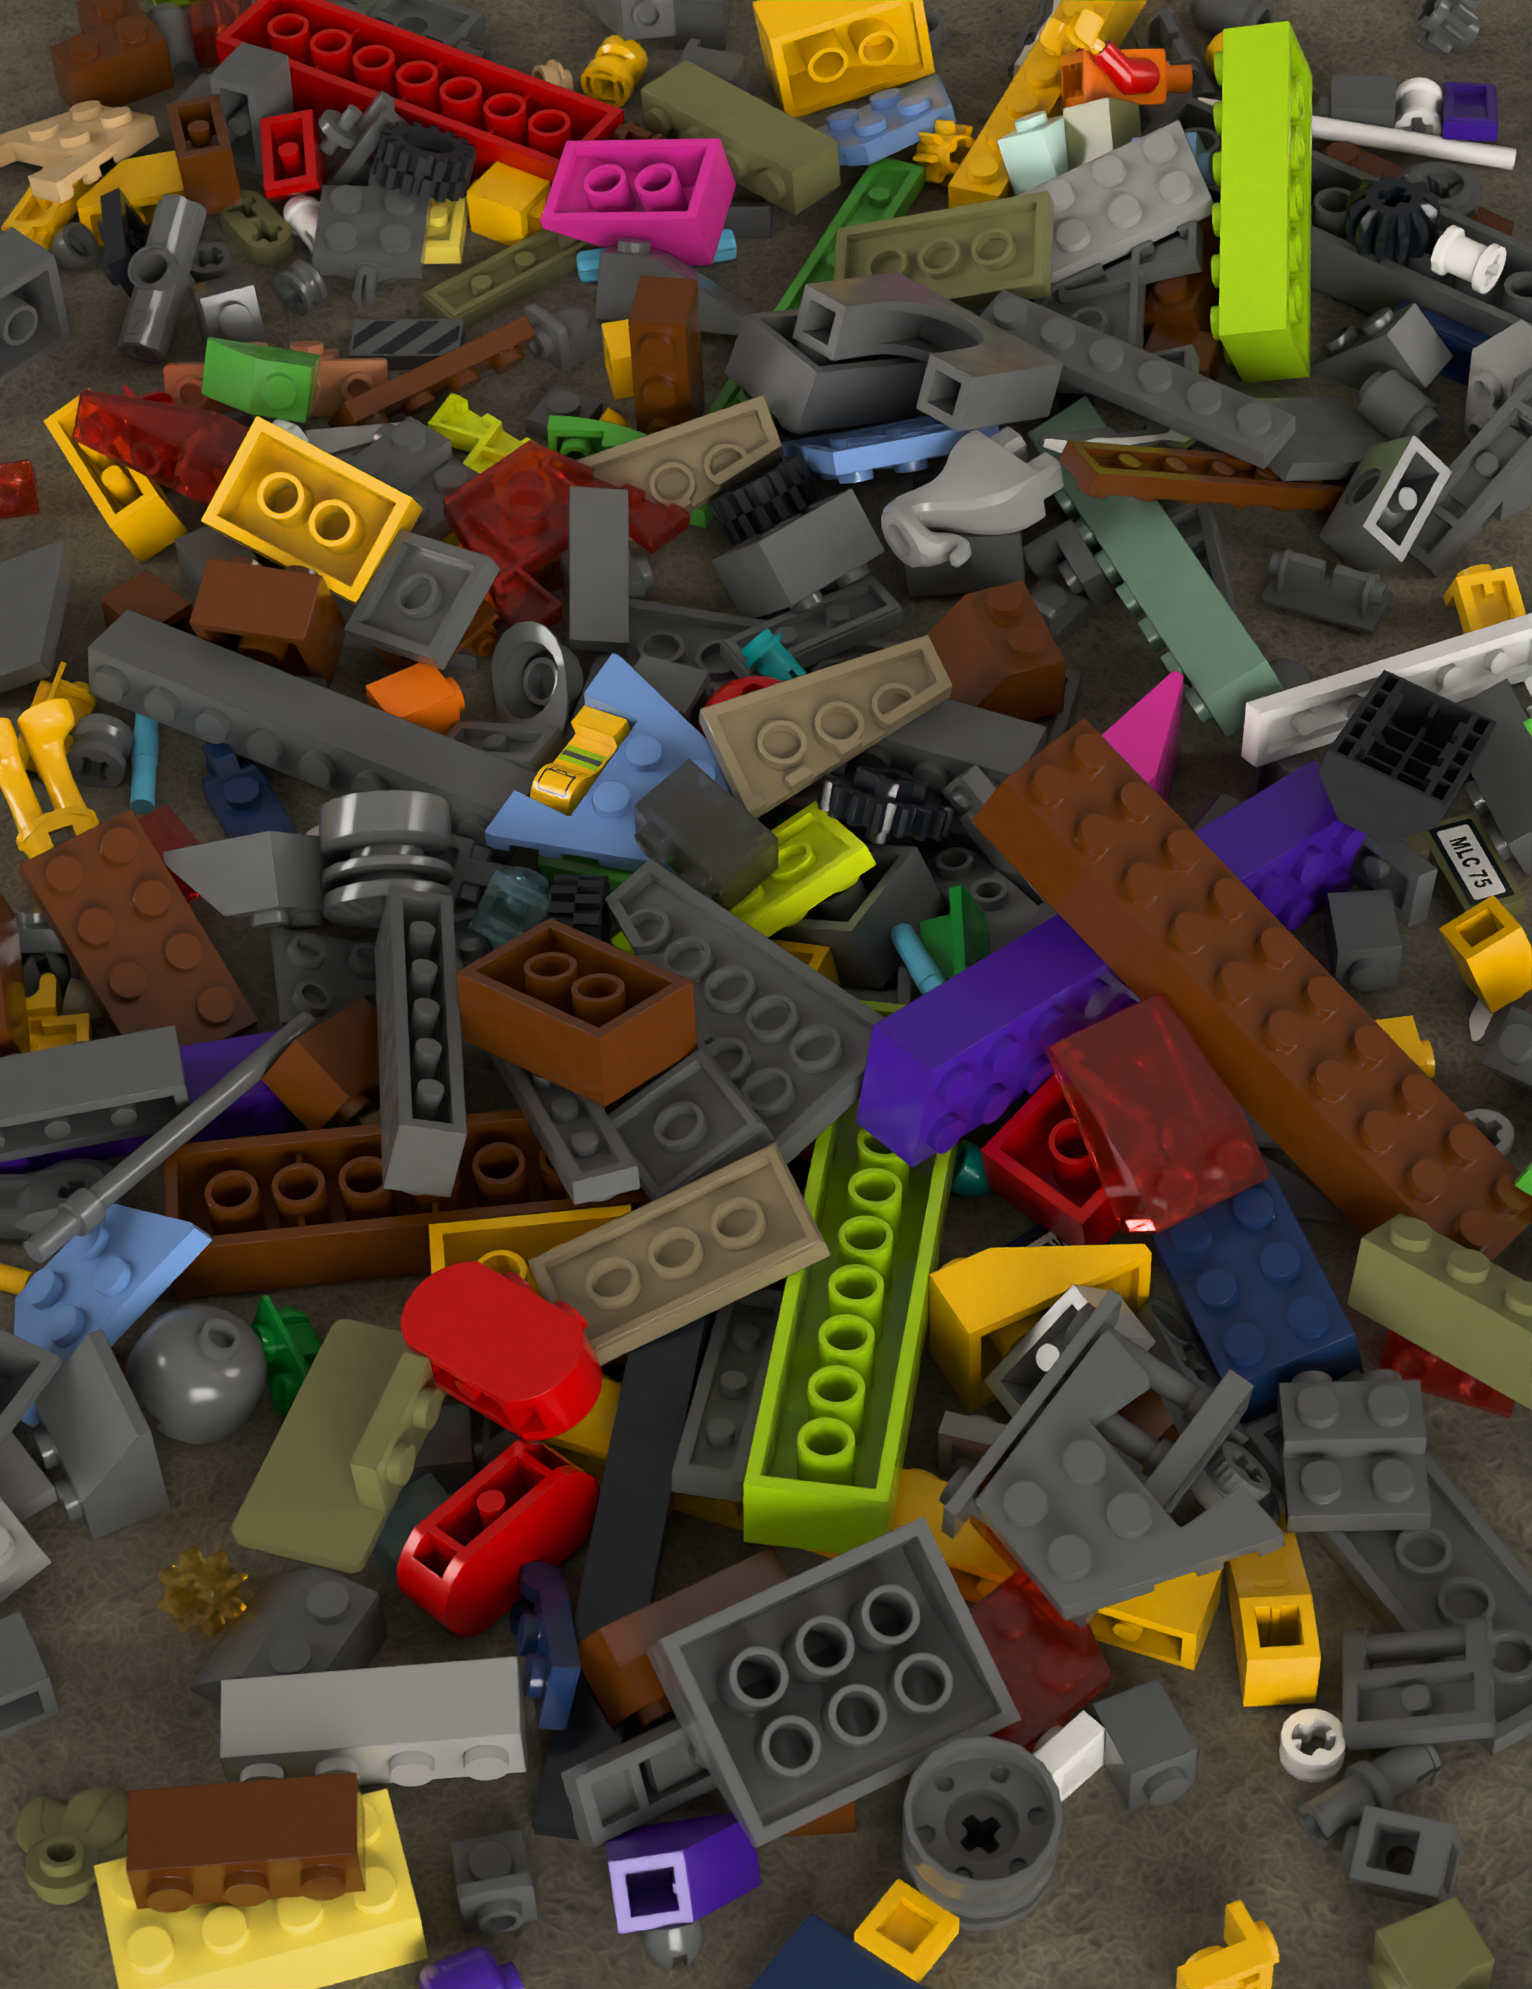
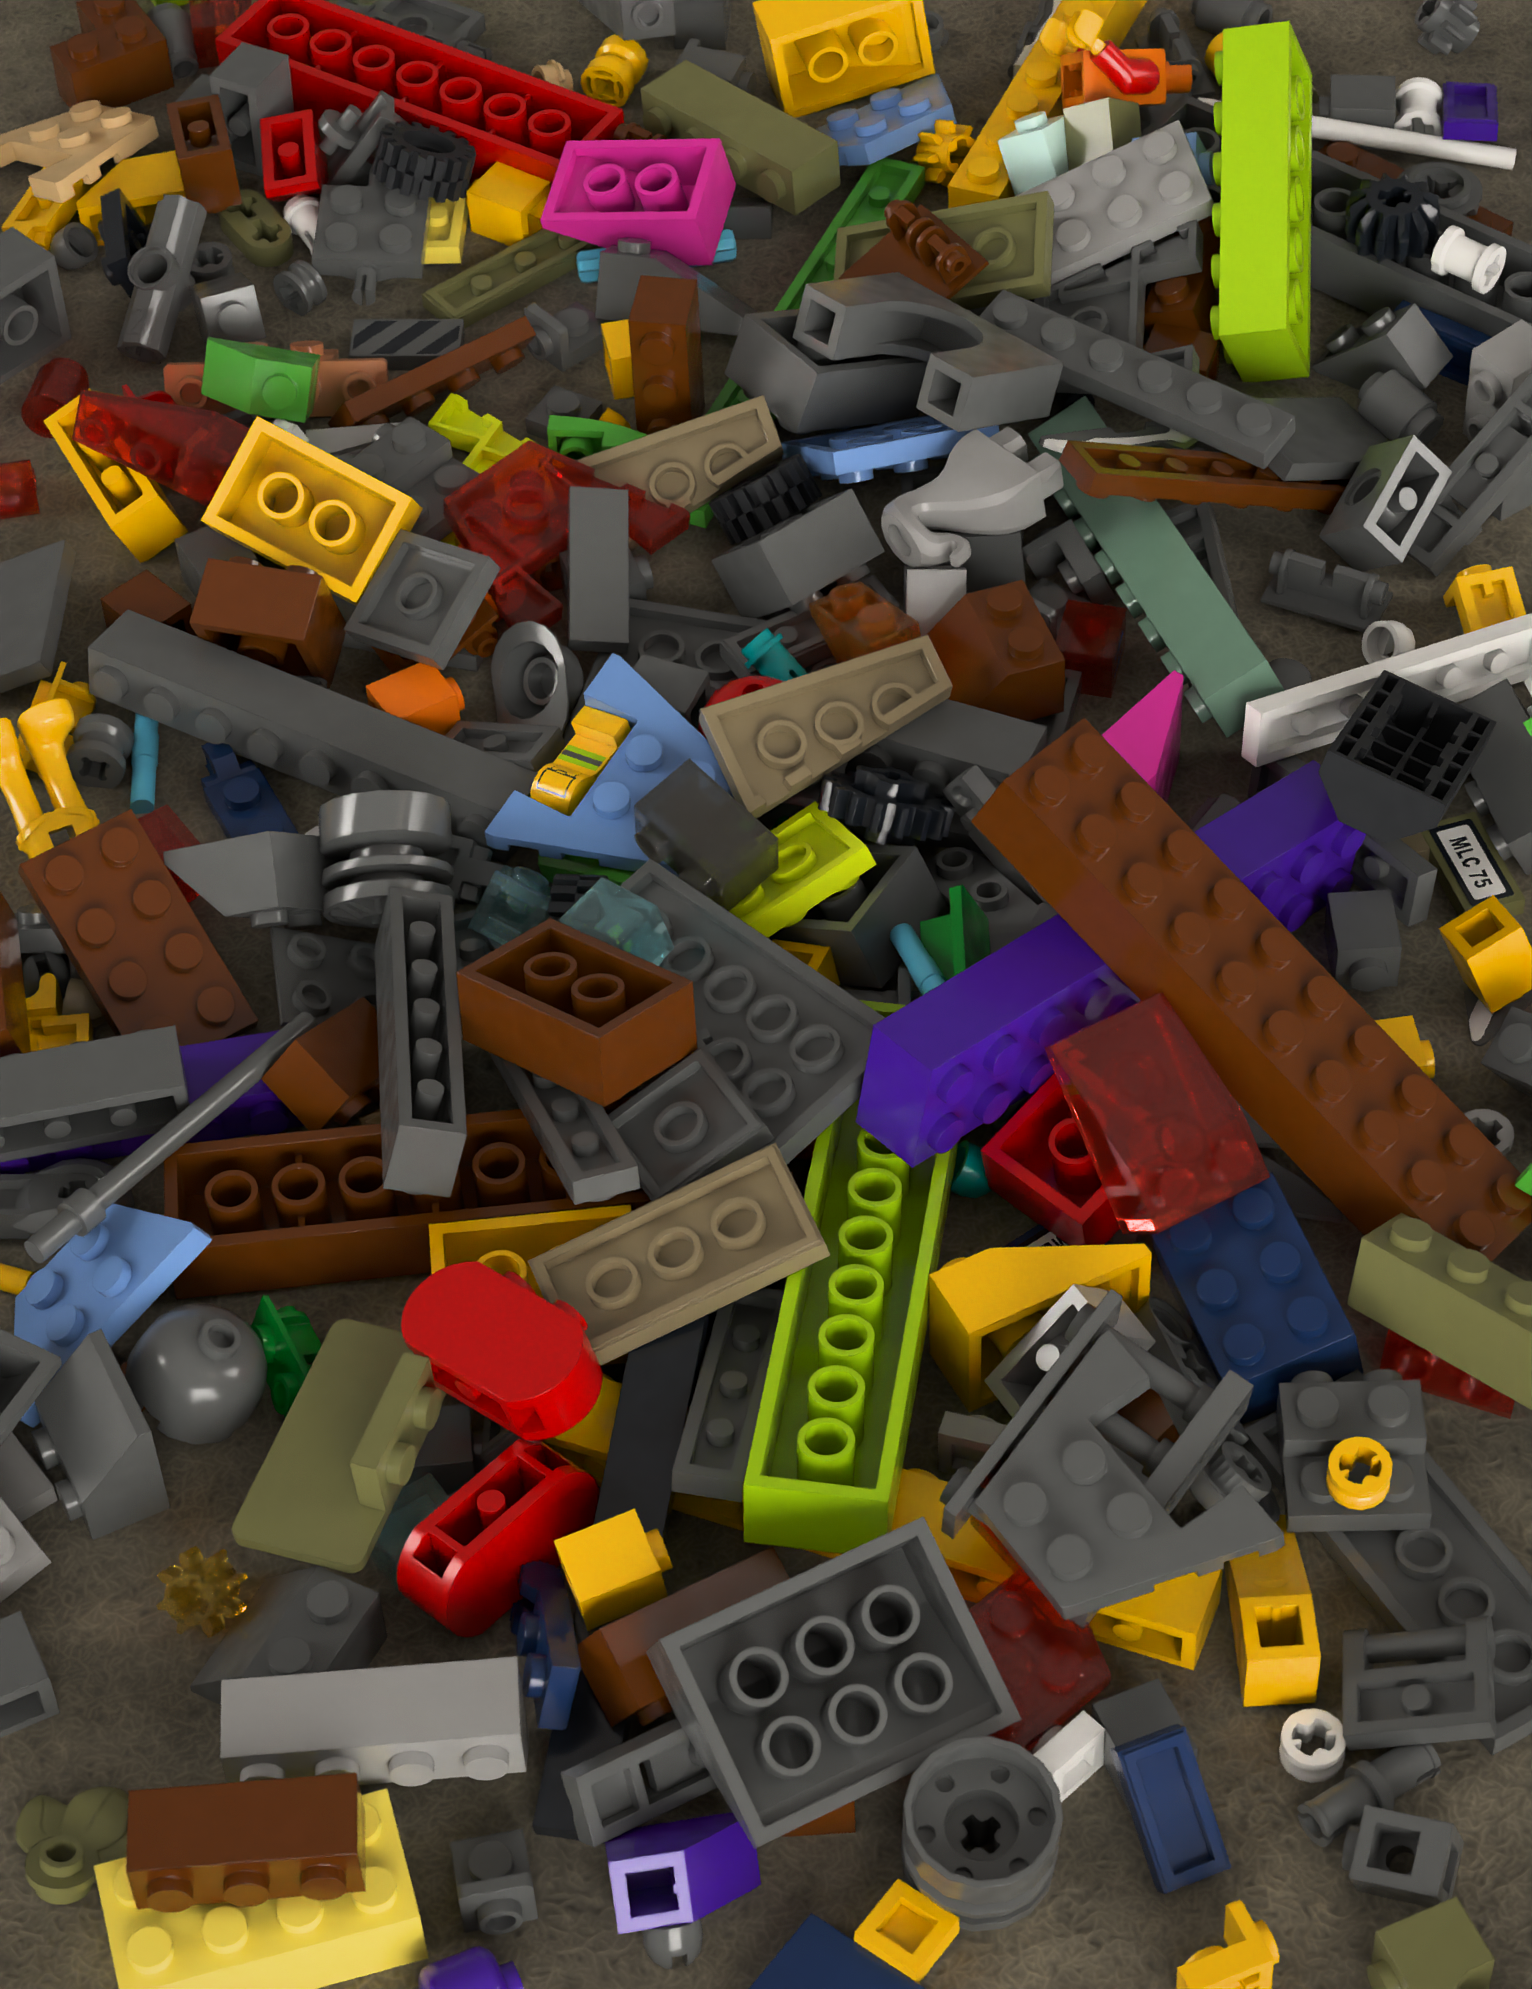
none -> clear red brick [21,358,90,438]
none -> yellow brick [554,1508,673,1631]
none -> clear light blue brick [559,877,674,966]
none -> clear orange slope [809,581,921,664]
none -> reddish brown hinge [839,199,989,300]
none -> light grey brick [903,565,967,641]
none -> clear red brick [1056,599,1127,698]
none -> dark blue tile [1110,1723,1232,1894]
none -> yellow bush [1326,1436,1393,1510]
none -> white hinge [1362,620,1415,664]

